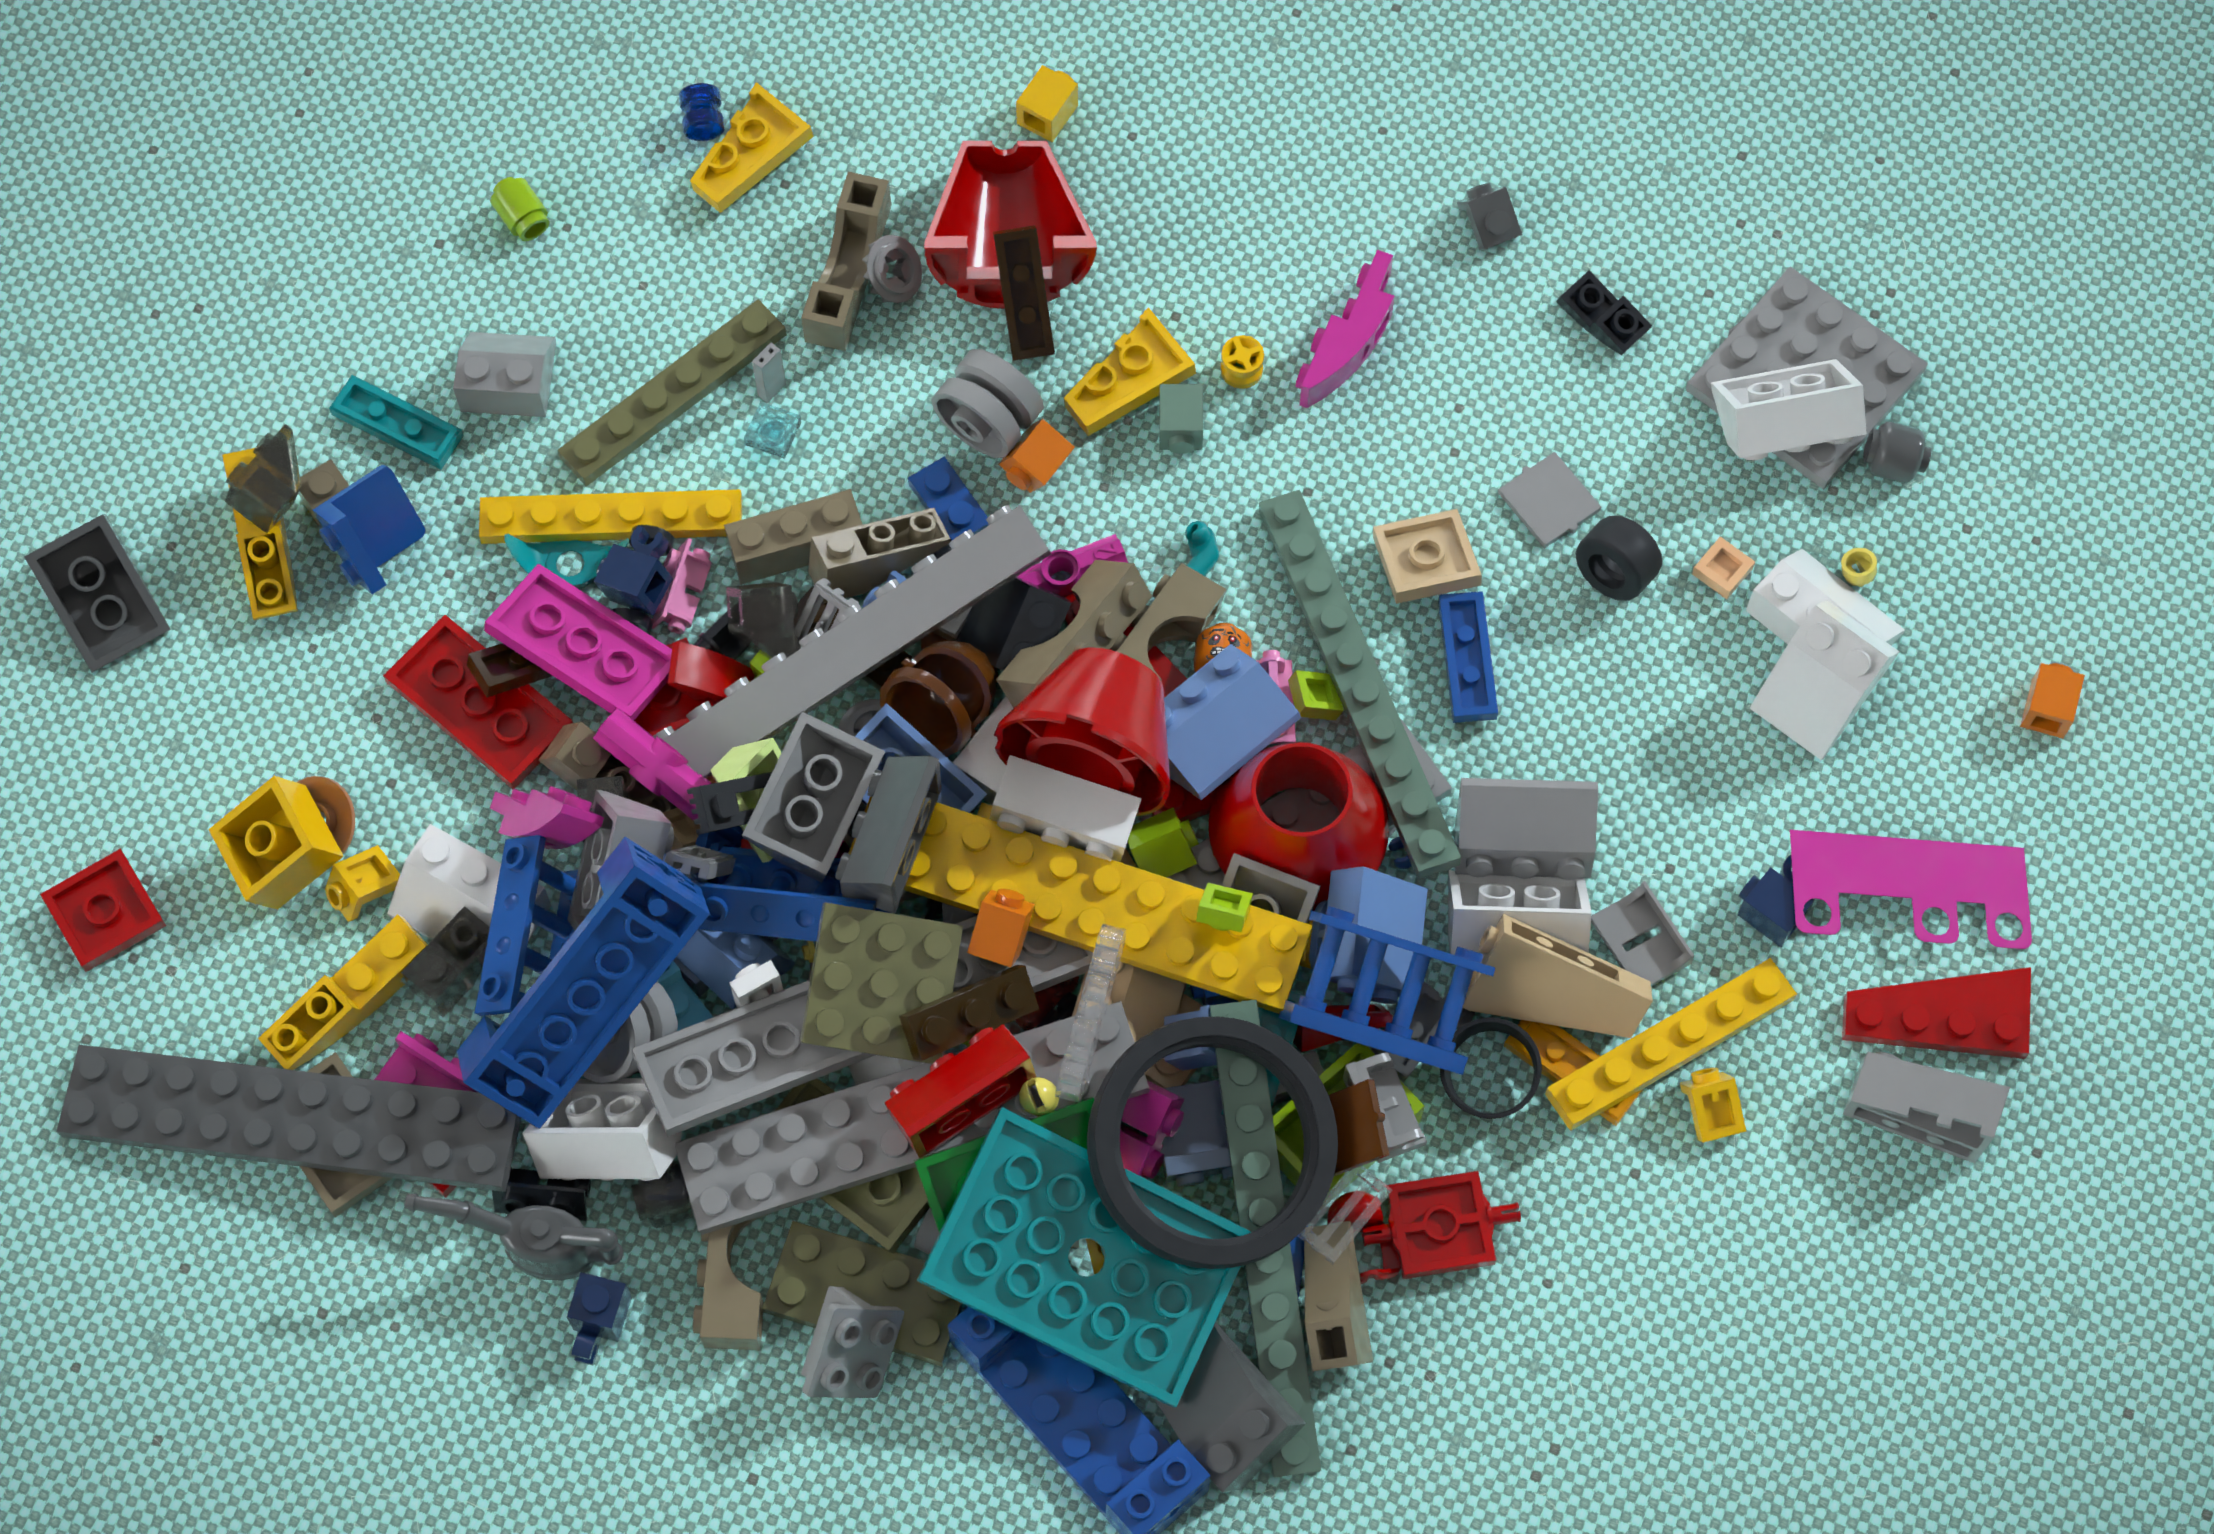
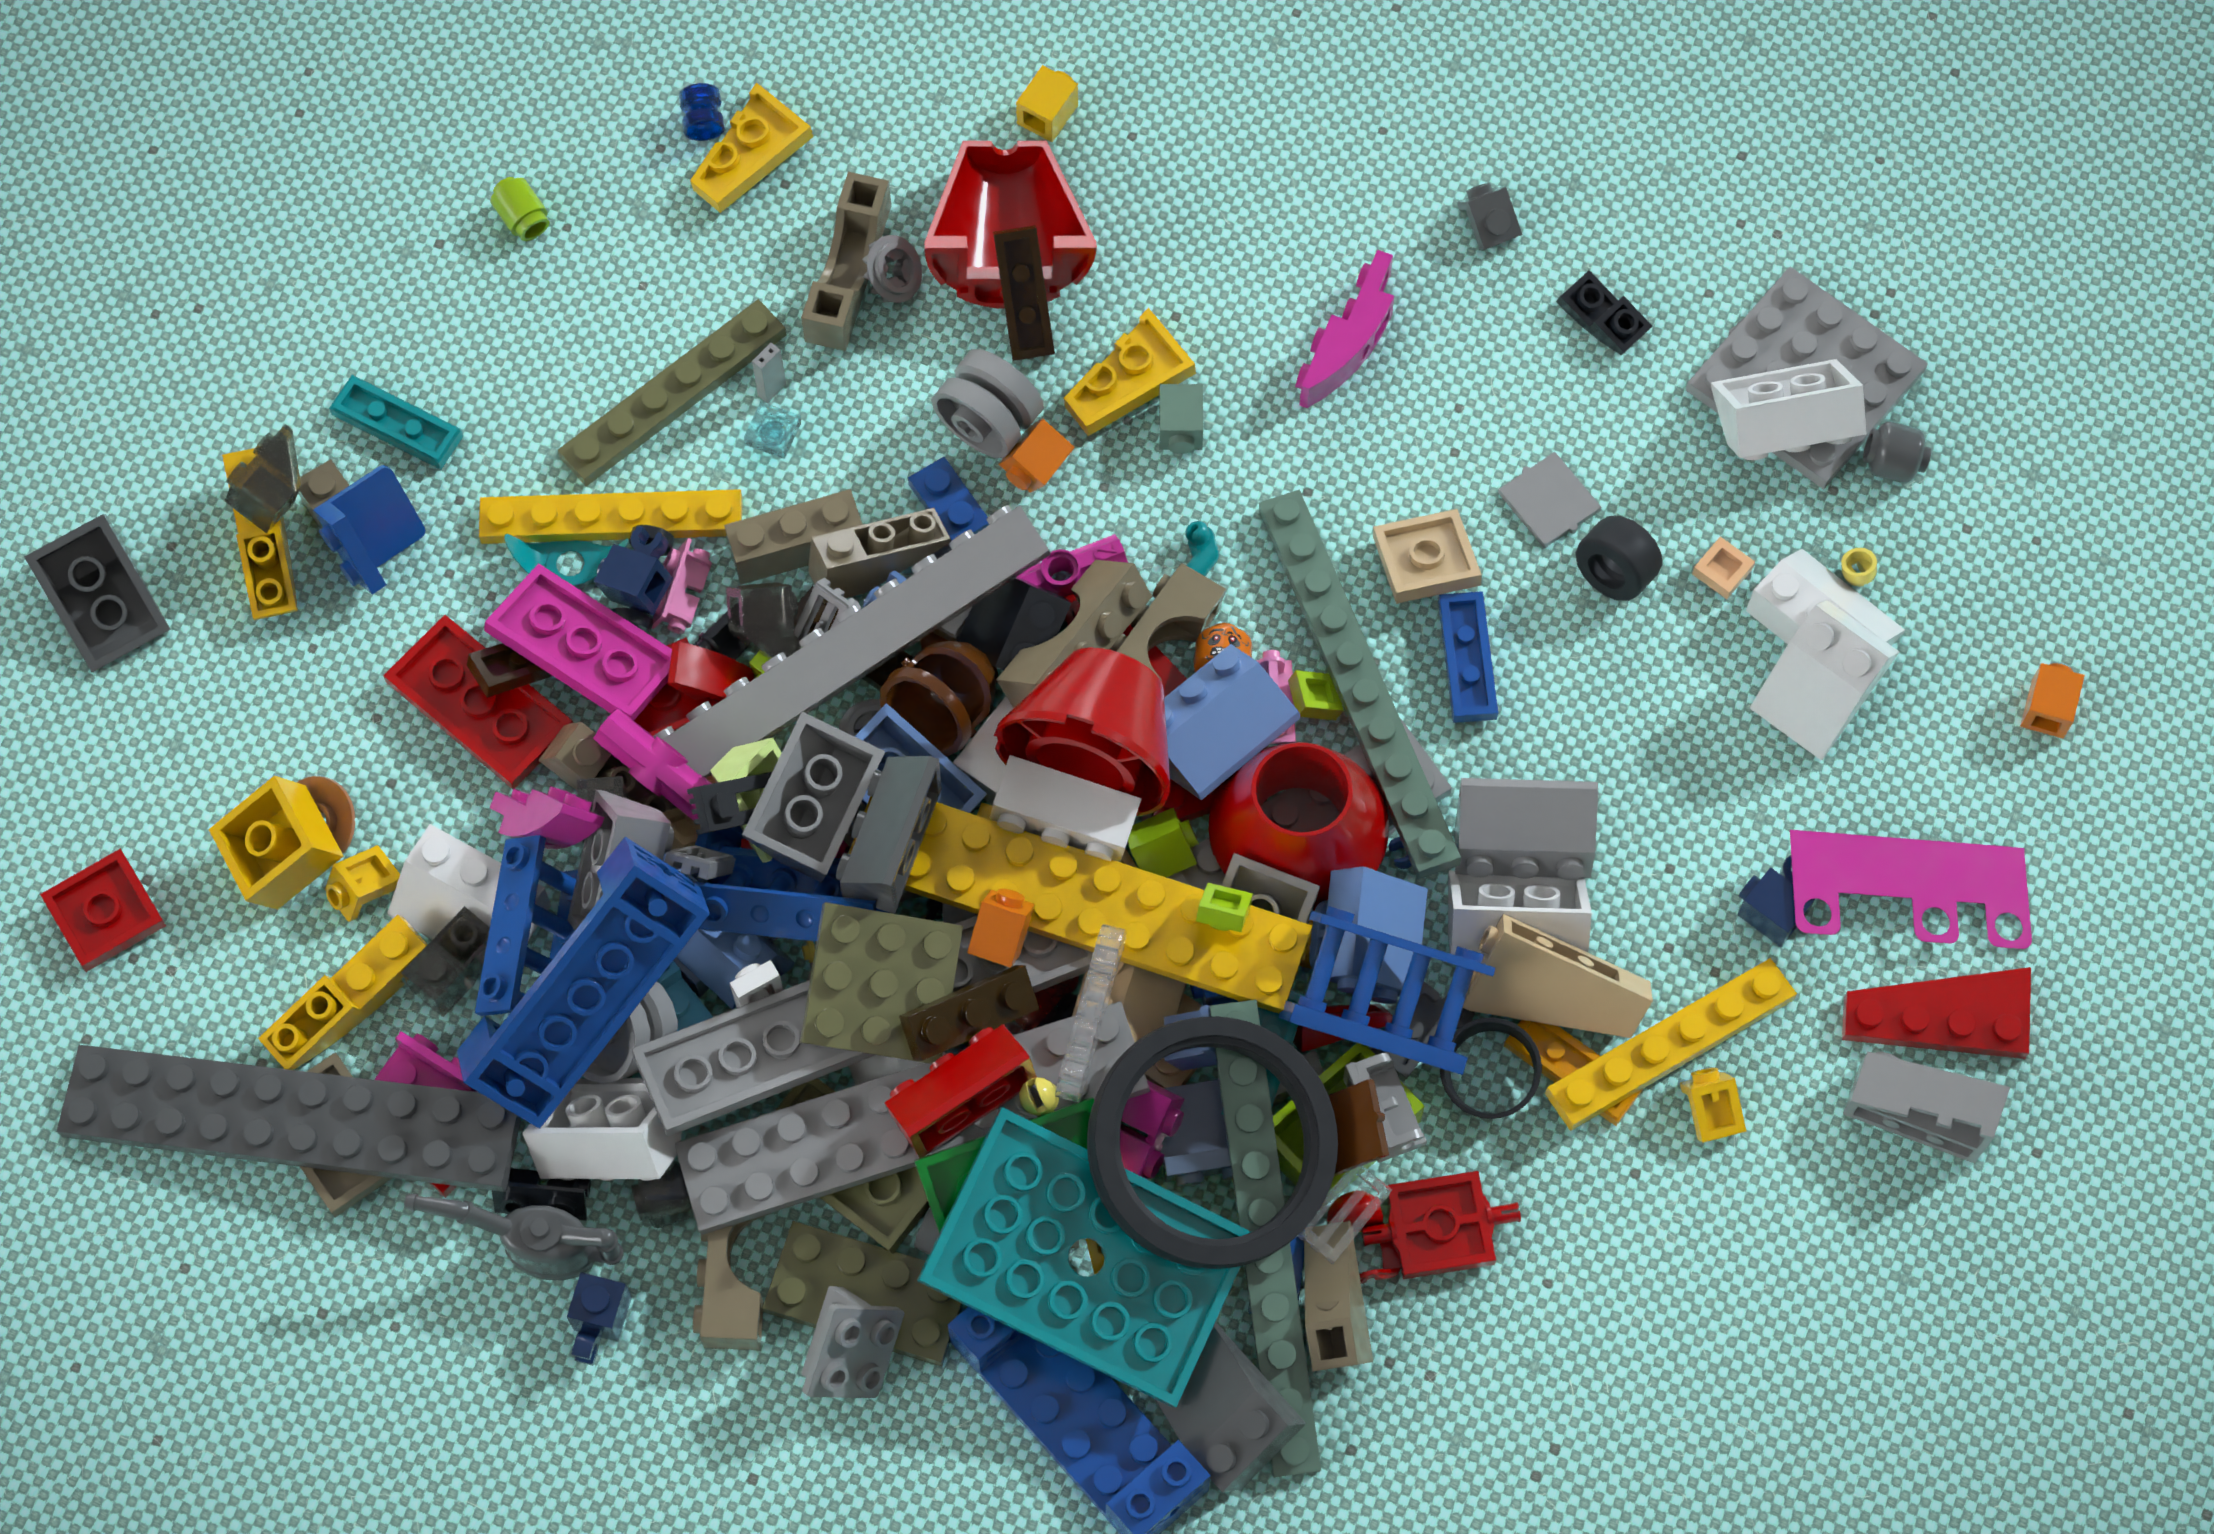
light grey slope [453,332,556,417] -> none
yellow wheel [1220,335,1264,389] -> none
light grey piece [1591,881,1694,986] -> none

